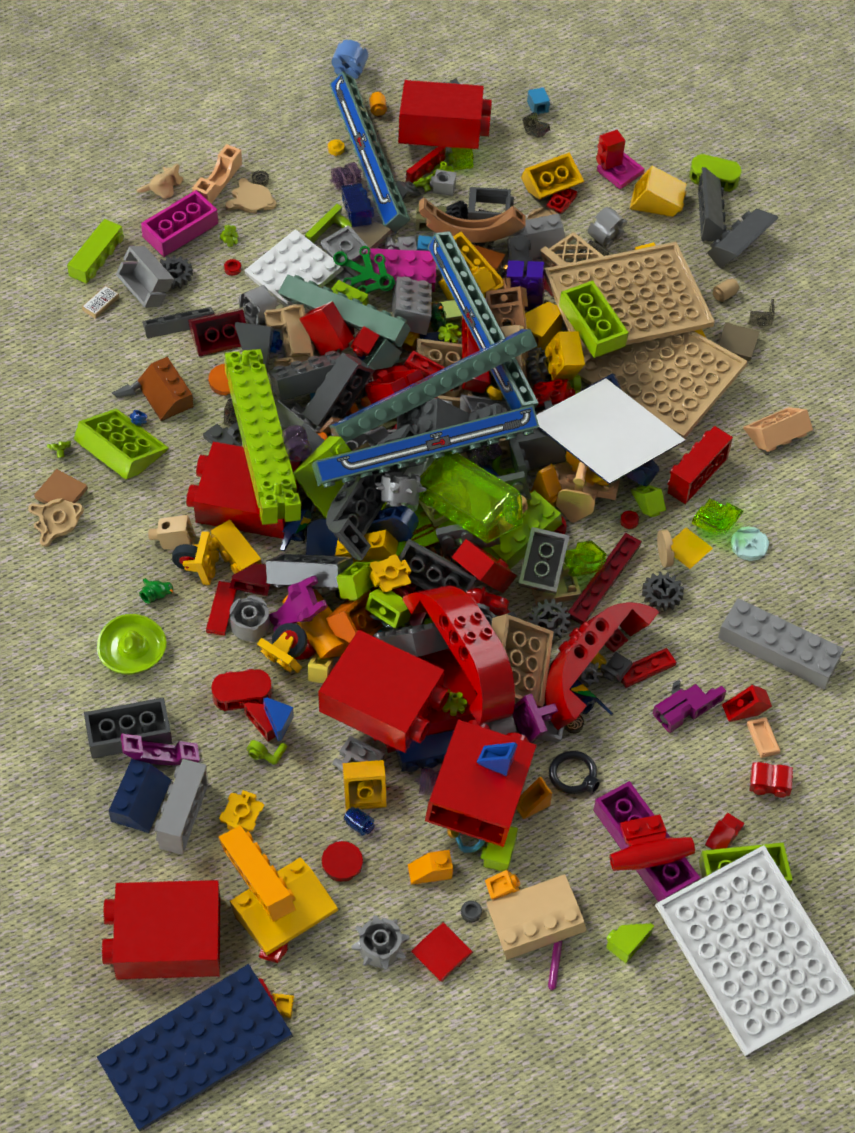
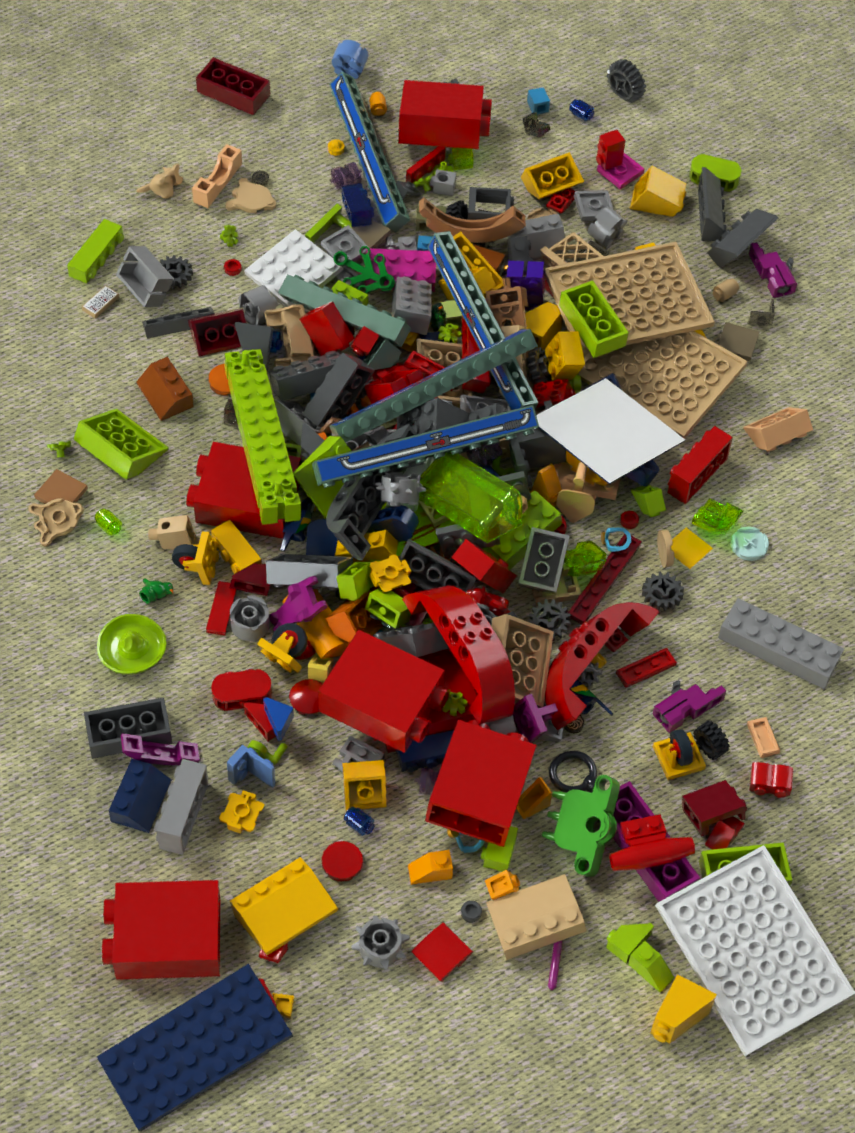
dark grey bar [112,381,141,398] -> none
blue plate [130,410,147,426] -> none
dark pink brick [141,190,219,257] -> none
dark grey hinge [203,422,242,447] -> none
light orange brick [219,825,296,922] -> none
clear purple wheel [282,425,312,462] -> none
blue slope [477,742,518,776] -> none
yellow tile [486,385,504,400] -> none
dark grey bracket [600,652,633,683] -> none
red slope [722,685,772,722] -> none
none -> clear neon green brick [94,508,122,535]
none -> dark red brick [196,57,271,115]
none -> medium blue bracket [227,744,275,788]
none -> red dish [289,679,323,715]
none -> bright green piece [542,775,620,877]
none -> clear blue brick [569,99,595,121]
none -> light grey plate [574,190,613,221]
none -> medium azure piece [601,528,631,552]
none -> dark grey gear [606,59,646,103]
none -> lime slope [628,941,675,993]
none -> yellow slope [650,974,717,1044]
none -> yellow plate [653,729,706,780]
none -> dark red panel [682,780,747,836]
none -> black tyre [693,721,730,760]
none -> magenta plate [748,242,797,298]

